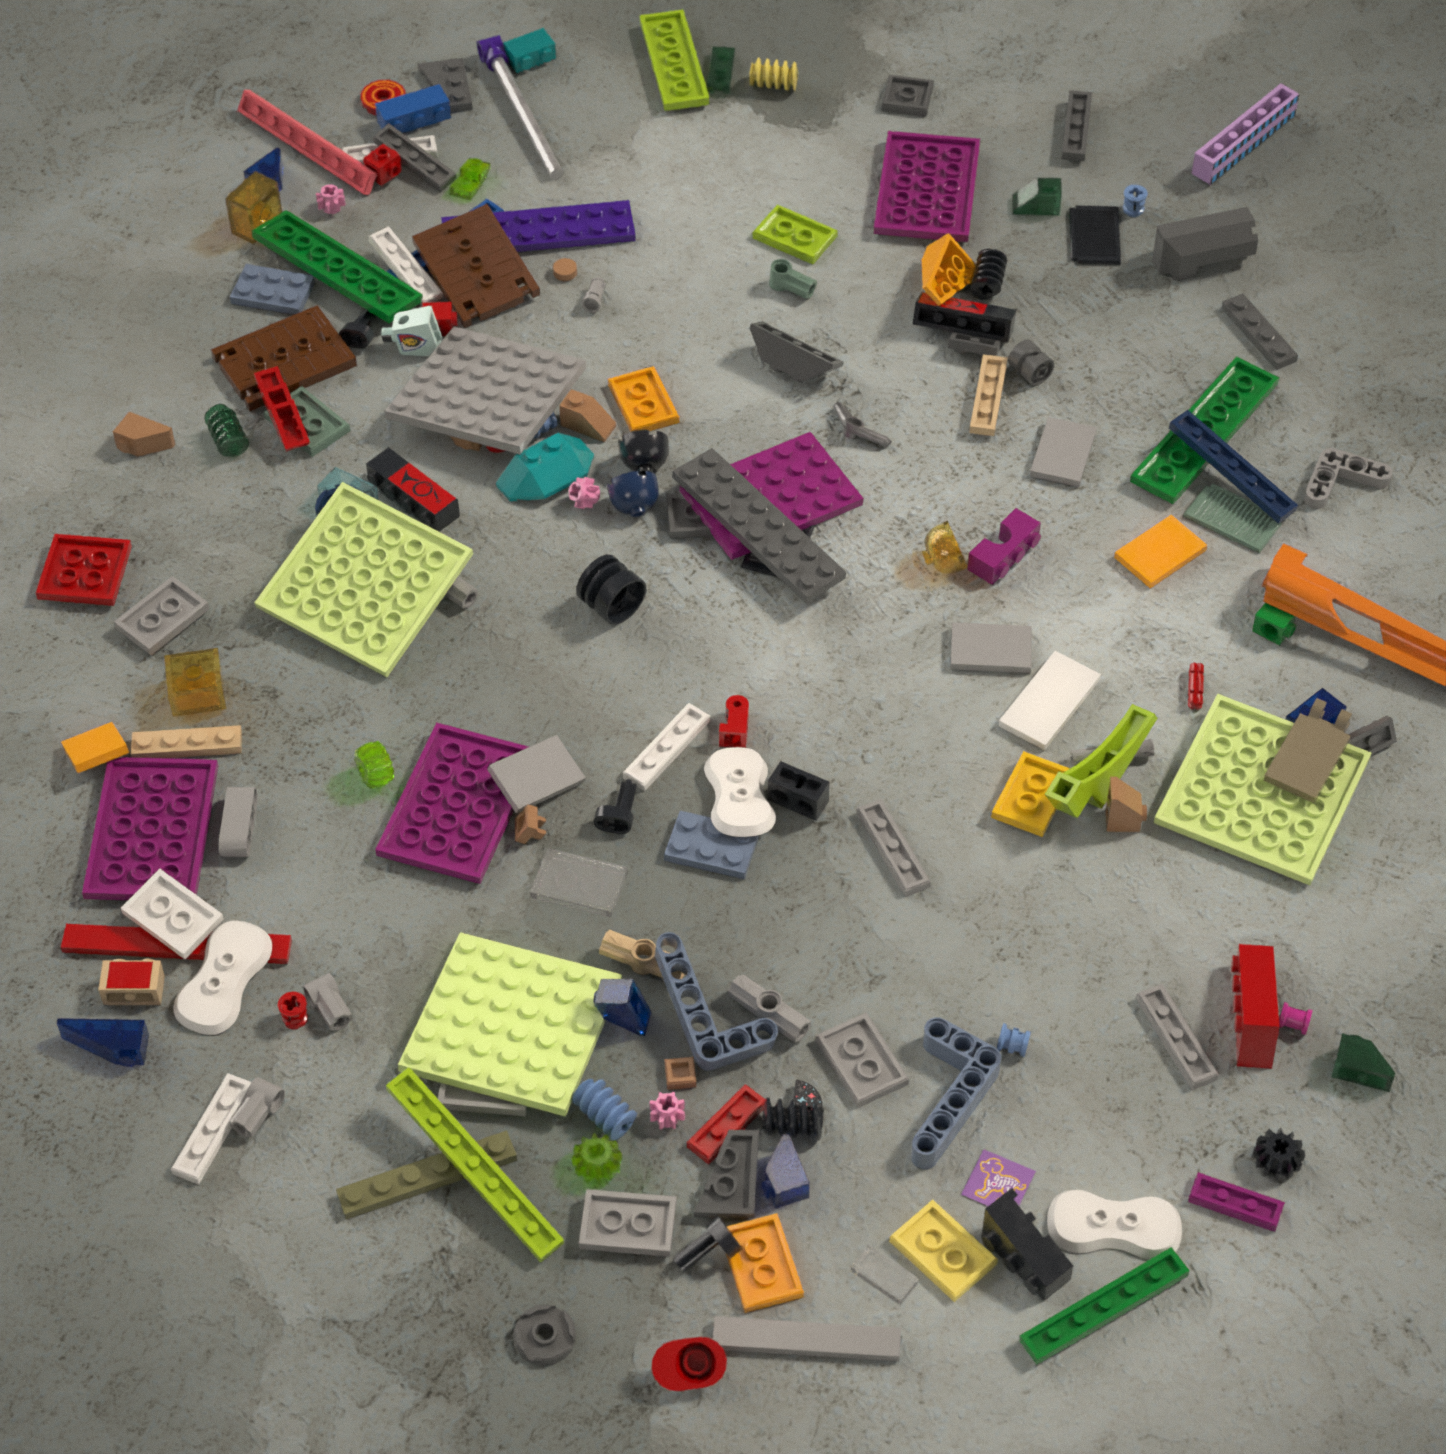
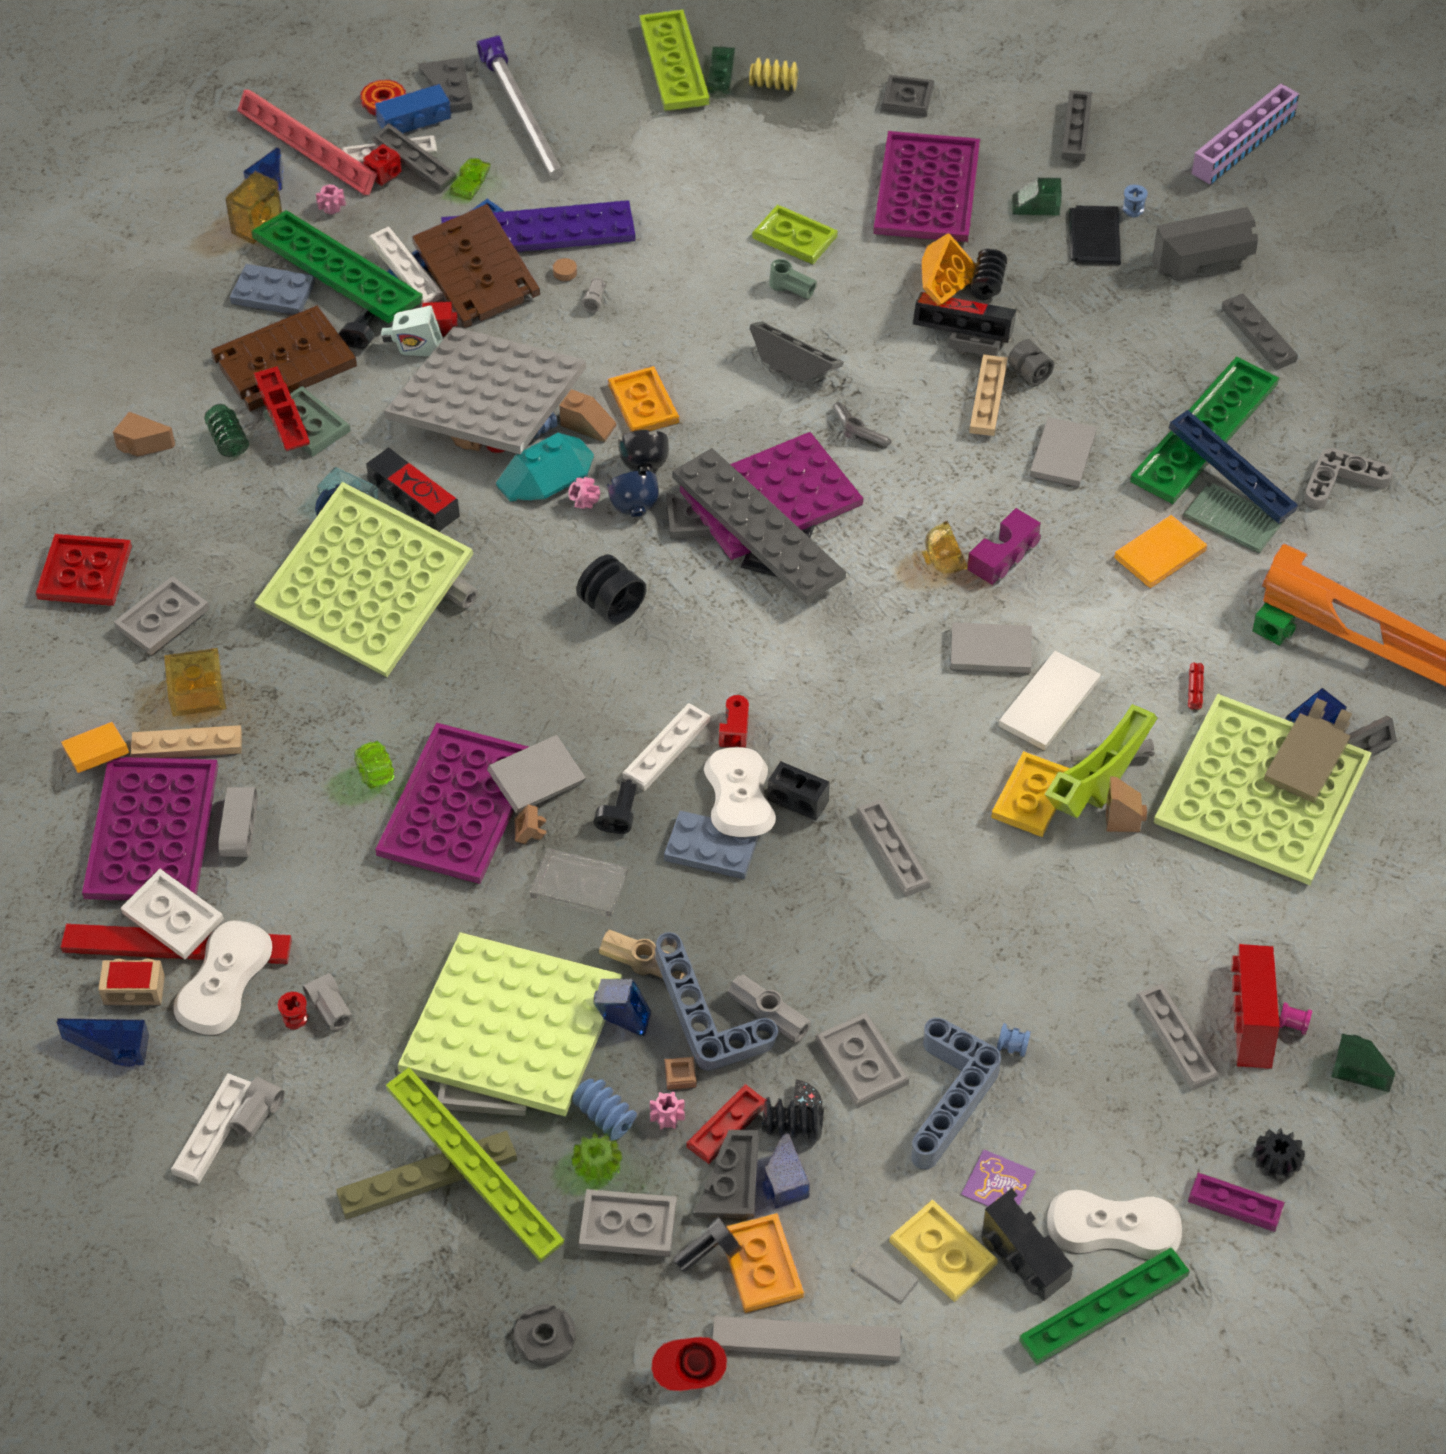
teal brick [503,28,556,73] -> none

